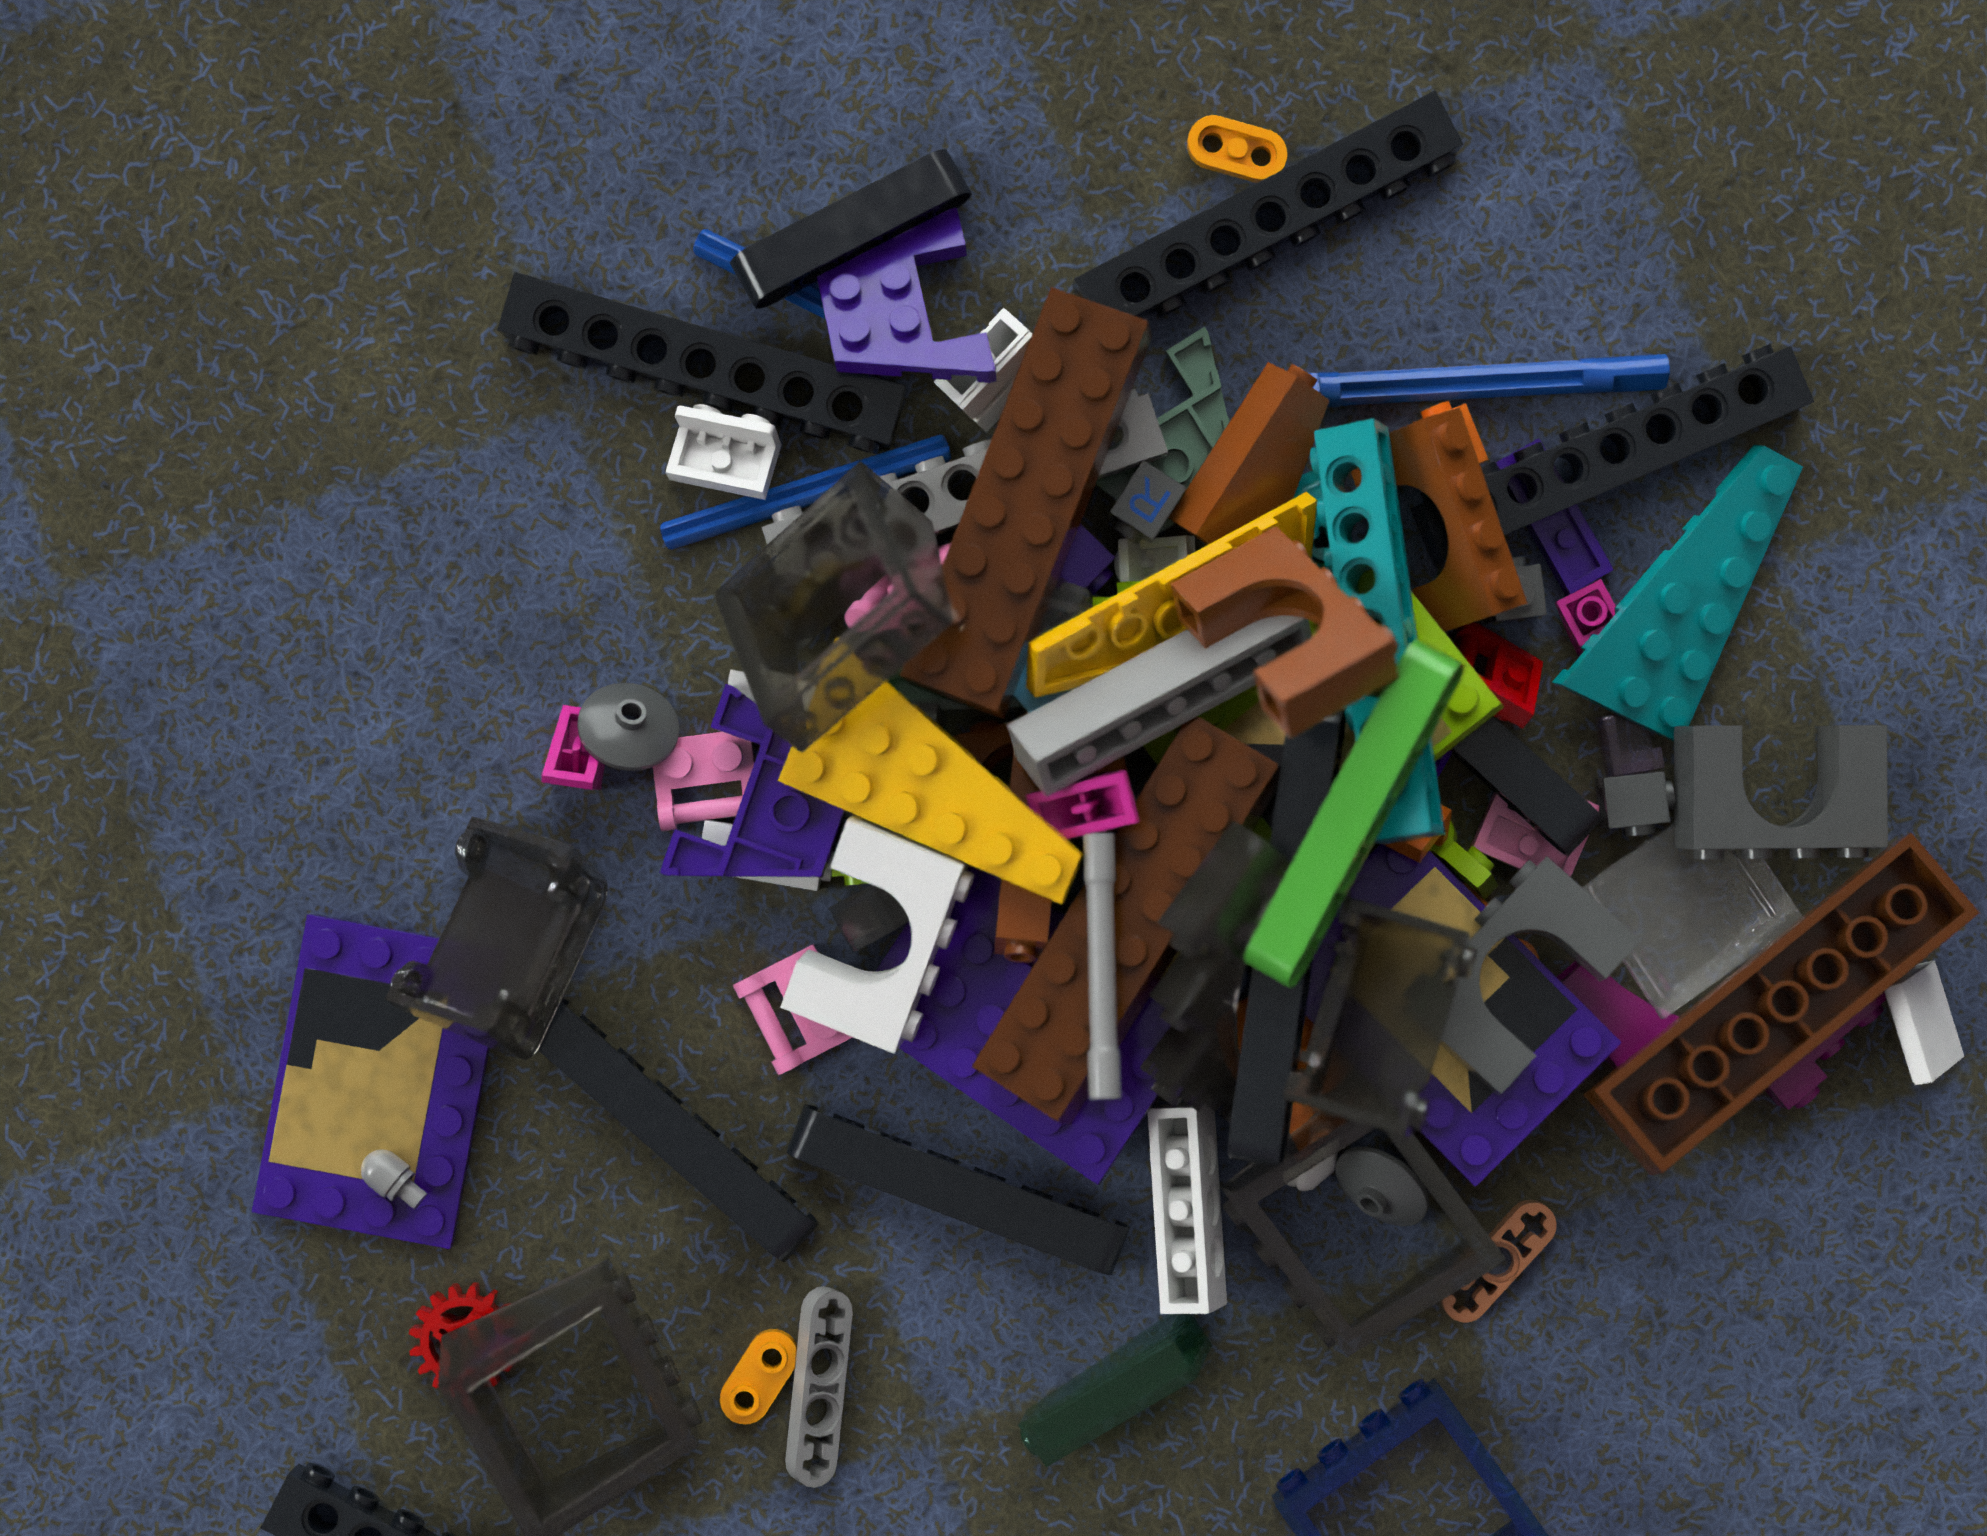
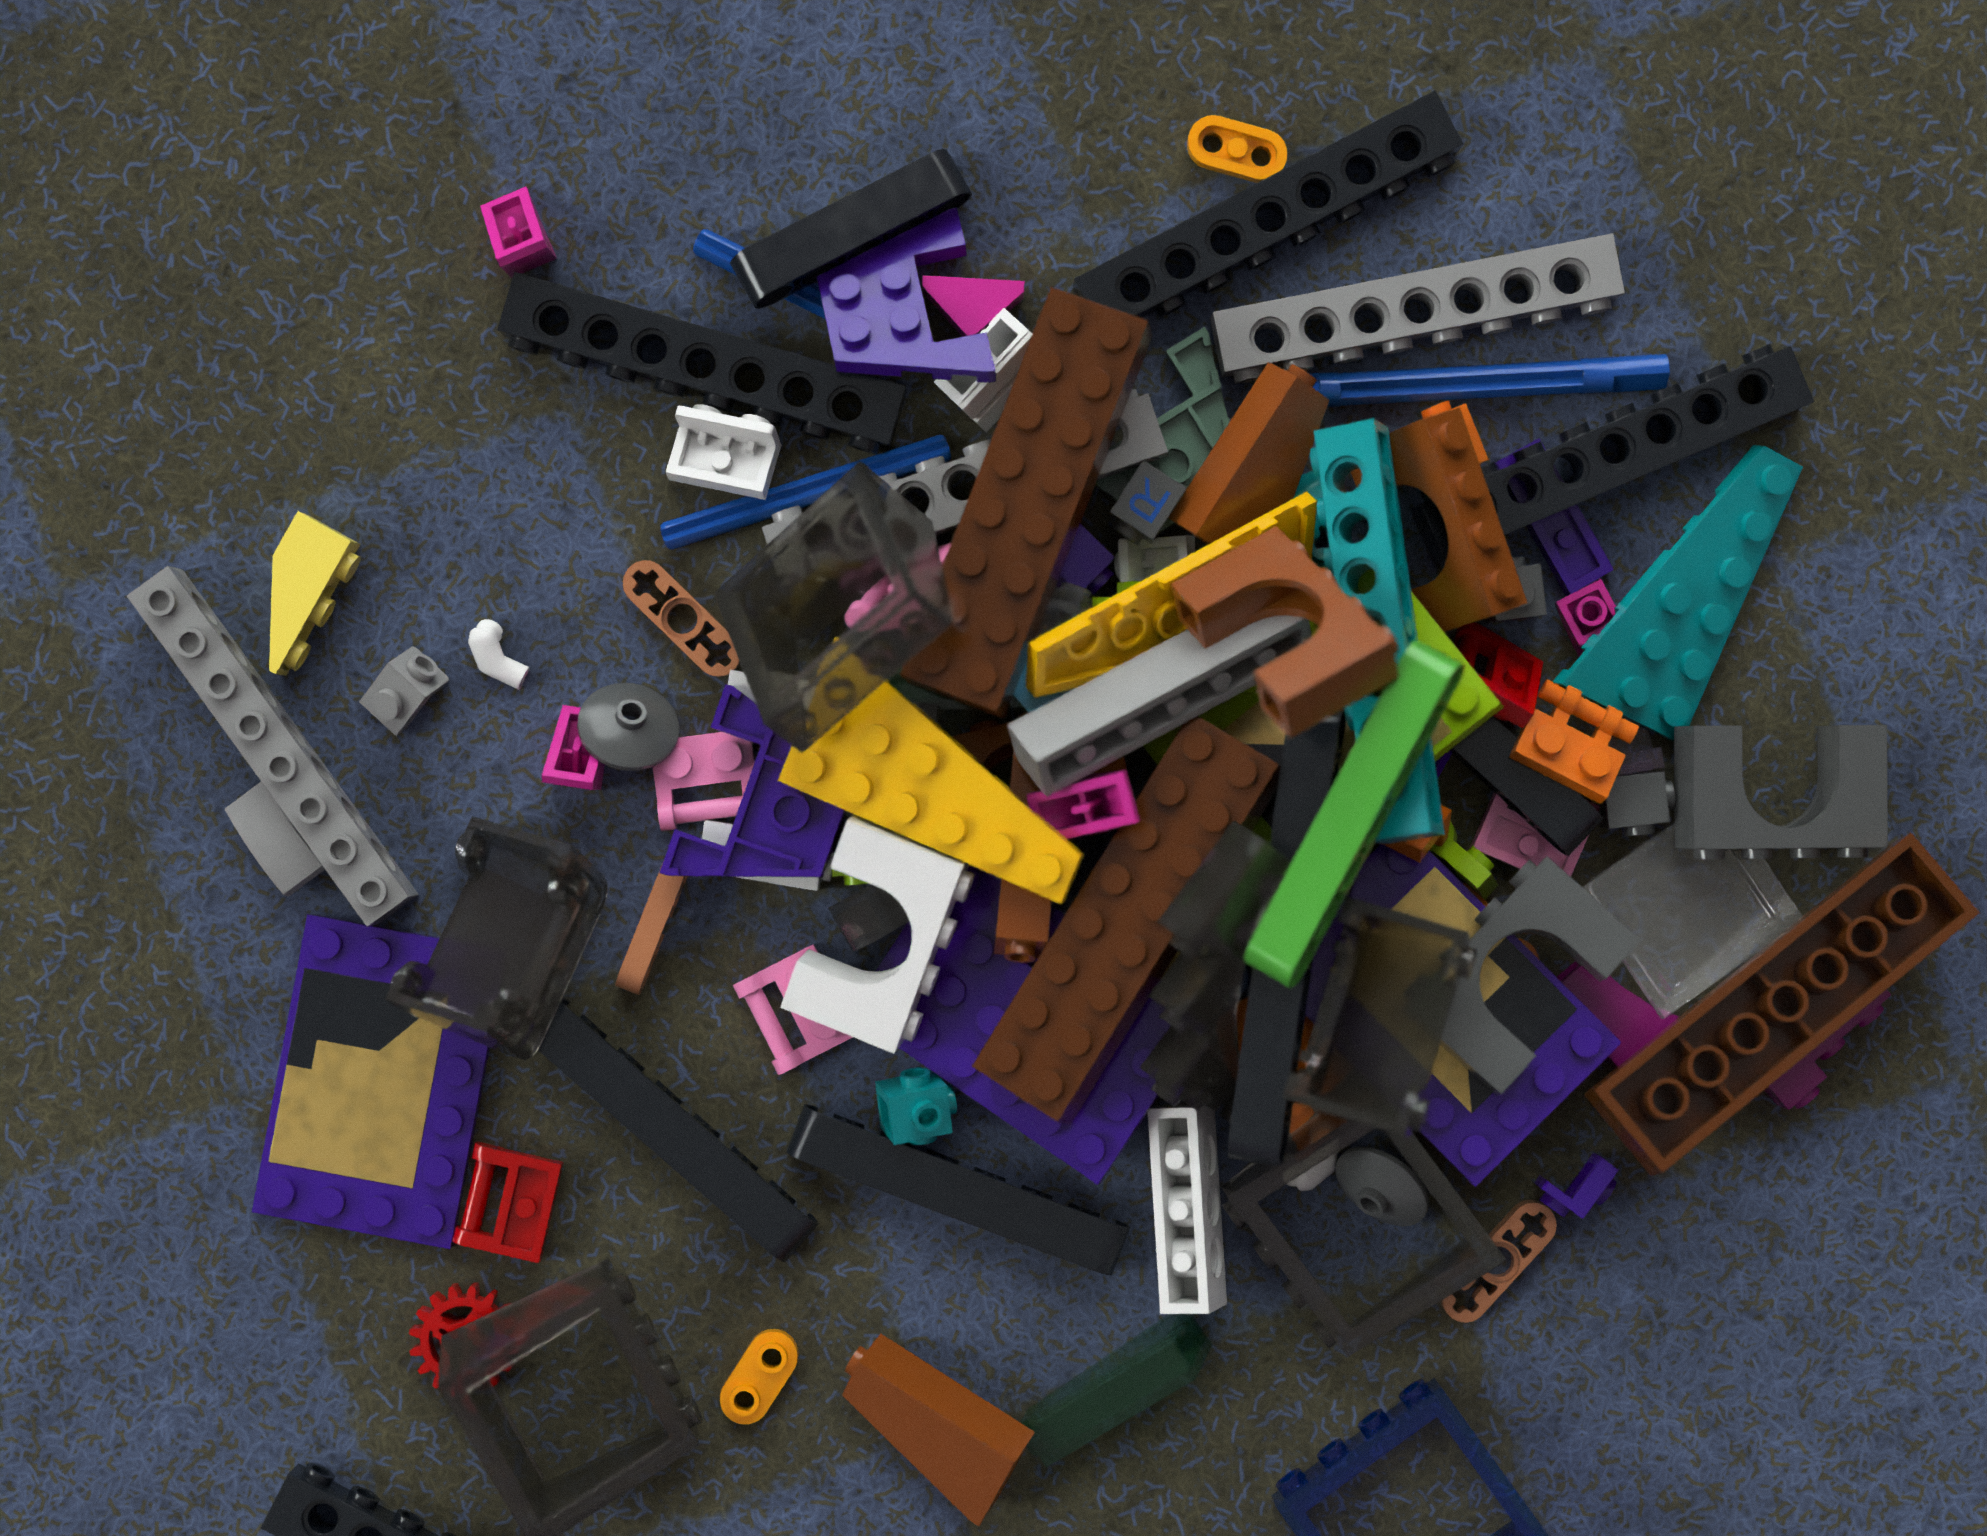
light grey cylinder [361,1149,428,1210] -> none
light grey beam [785,1286,853,1488] -> none
light grey piece [1083,833,1121,1099] -> none
white tile [1885,960,1964,1085] -> none
none -> light grey brick [127,566,419,927]
none -> light grey slope [225,782,325,897]
none -> light yellow slope [269,511,361,676]
none -> light grey bracket [359,646,449,736]
none -> red plate [452,1142,564,1263]
none -> white arm [468,619,530,690]
none -> dark pink slope [480,187,557,278]
none -> nougat beam [615,863,688,995]
none -> nougat beam [623,560,742,677]
none -> dark orange slope [842,1333,1035,1526]
none -> teal brick [875,1067,957,1145]
none -> dark pink slope [922,275,1024,337]
none -> light grey brick [1210,233,1625,384]
none -> orange plate [1509,679,1639,804]
none -> dark purple bracket [1534,1152,1619,1219]

